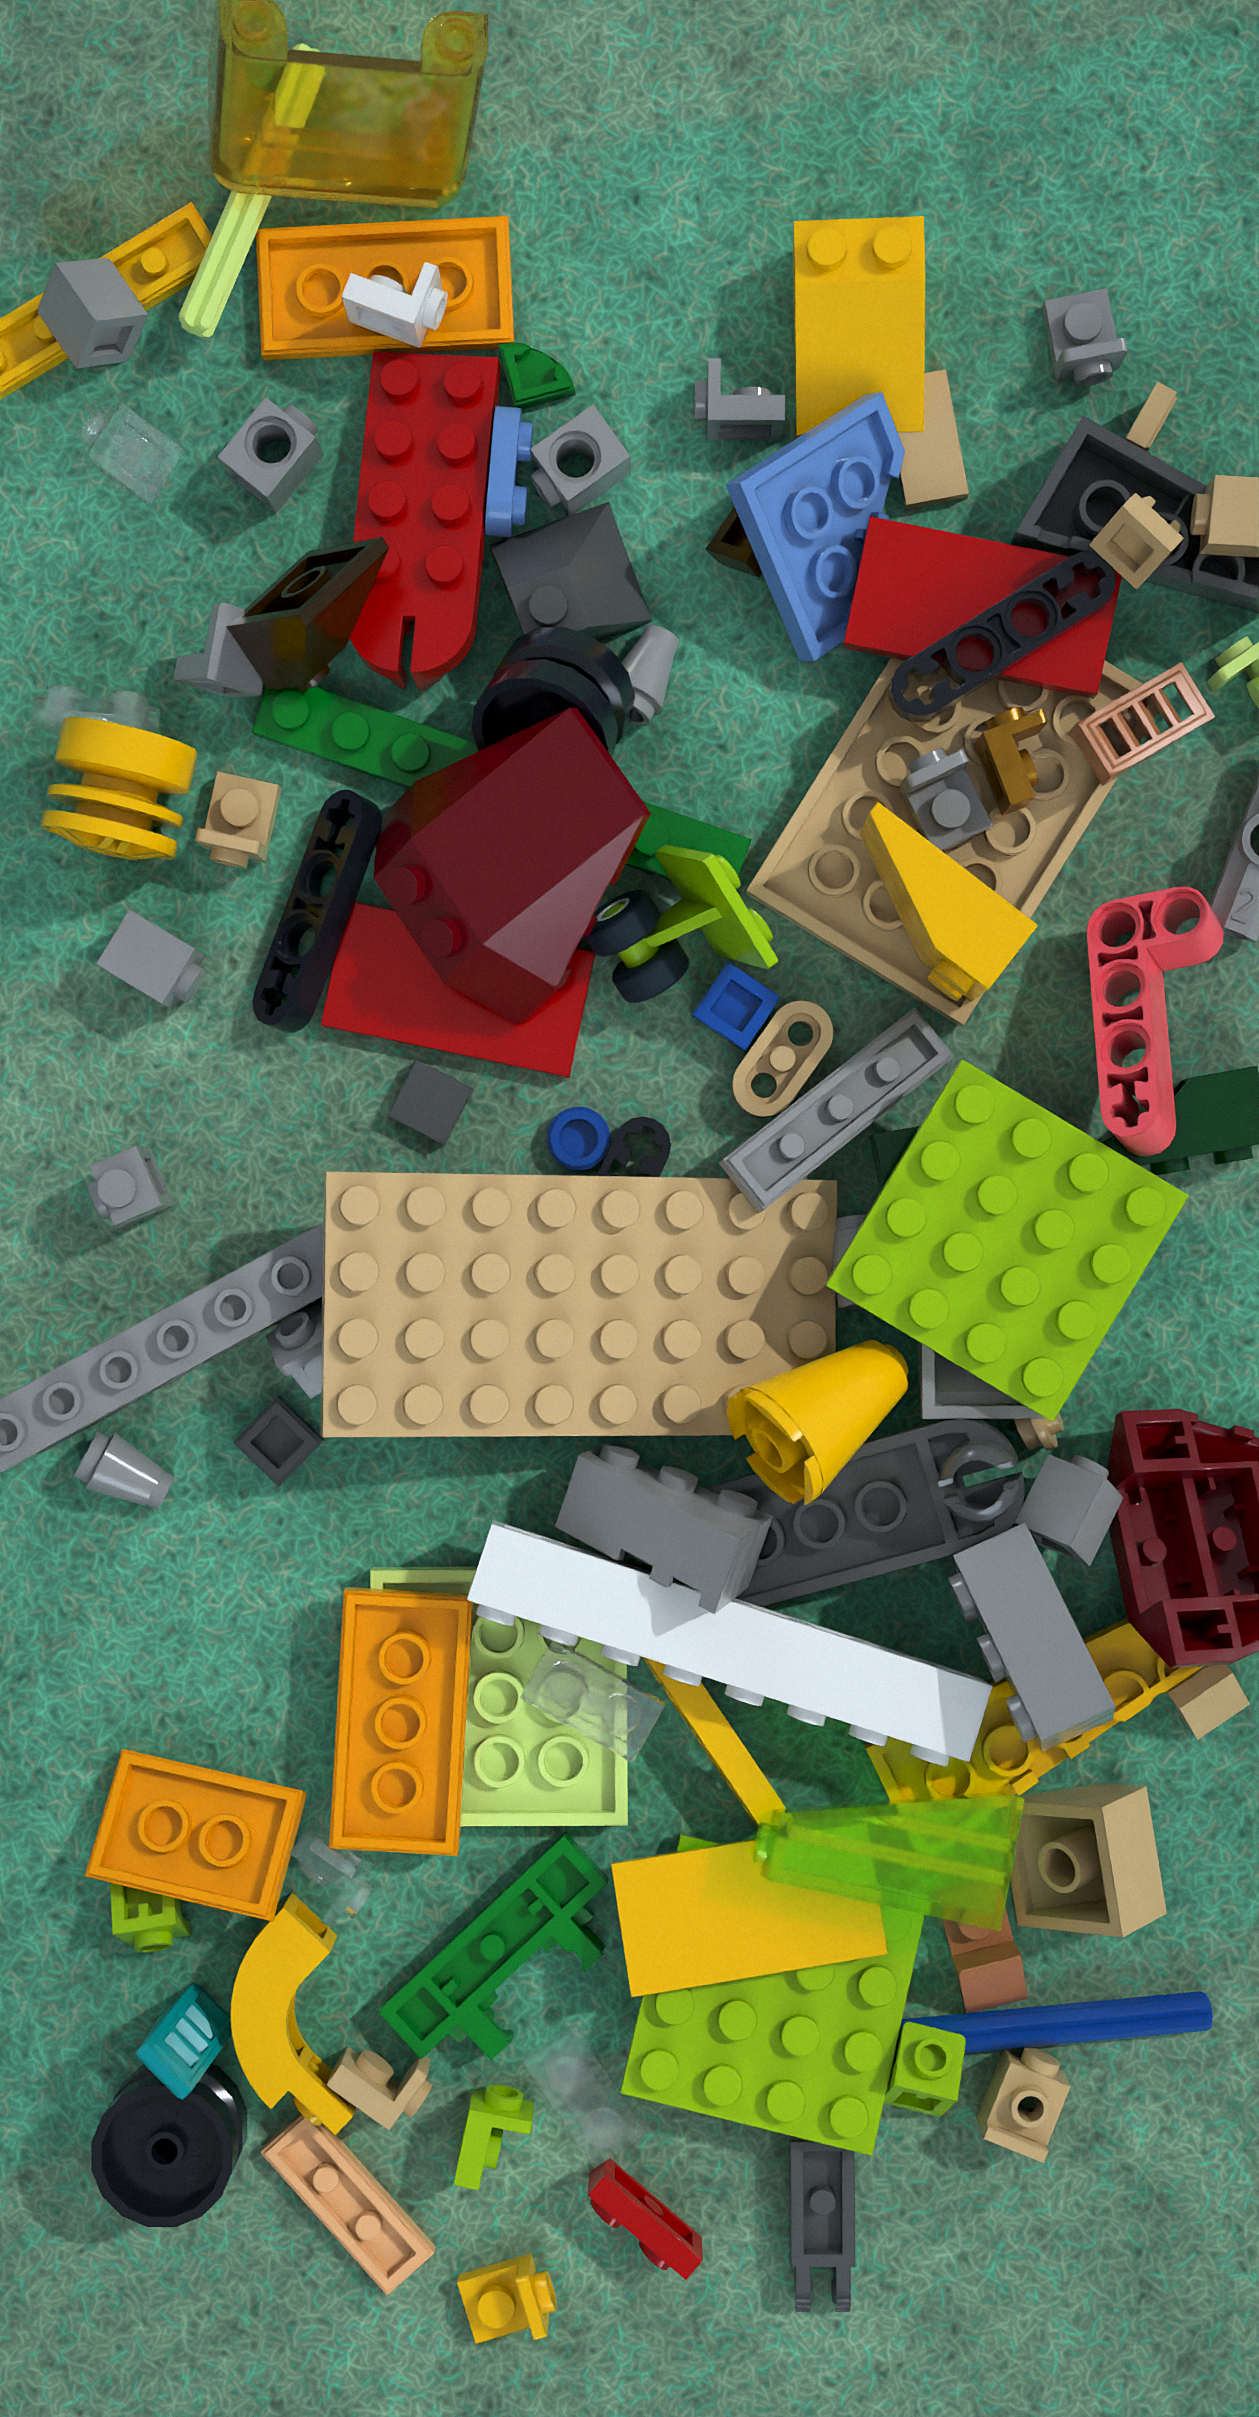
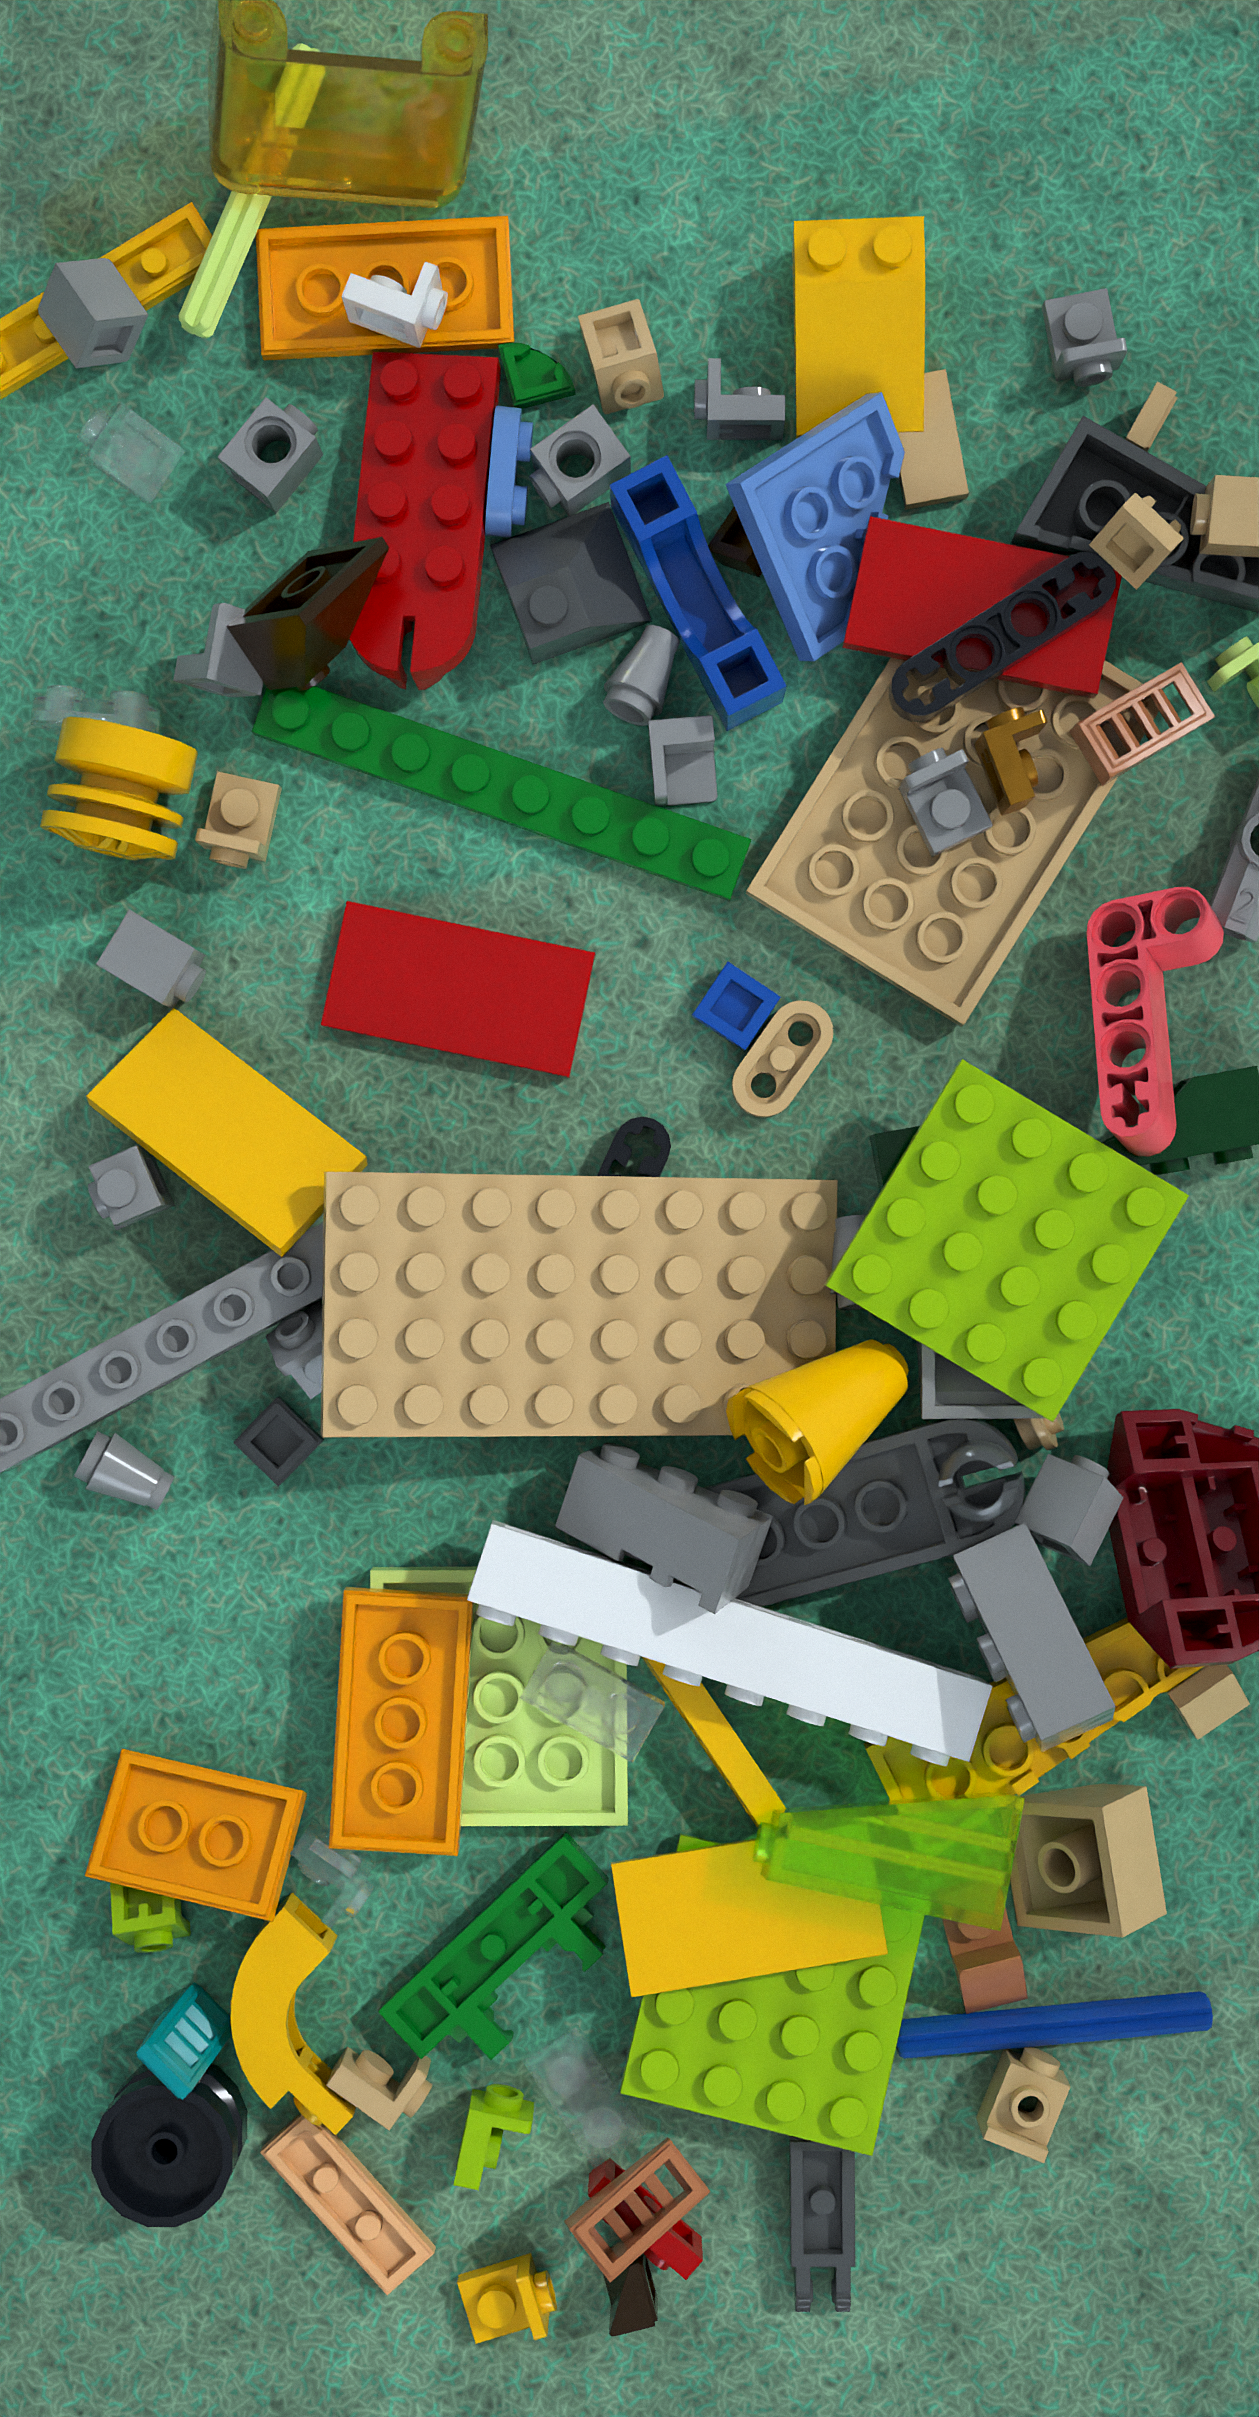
black beam [252,790,382,1033] -> none
dark red wedge [373,707,651,1025] -> none
dark grey tile [387,1059,474,1145] -> none
black wheel [471,627,635,757] -> none
blue tile [547,1107,611,1170] -> none
lime plate [584,845,778,1003] -> none
light grey tile [719,1007,955,1214] -> none
yellow slope [859,802,1038,1001] -> none
lime bracket [884,2022,966,2117] -> none
none -> yellow tile [86,1008,368,1257]
none -> nougat slope [564,2137,711,2283]
none -> tan bracket [578,299,664,414]
none -> dark brown slope [603,2246,658,2337]
none -> blue arch [609,455,787,731]
none -> light grey panel [648,715,718,807]

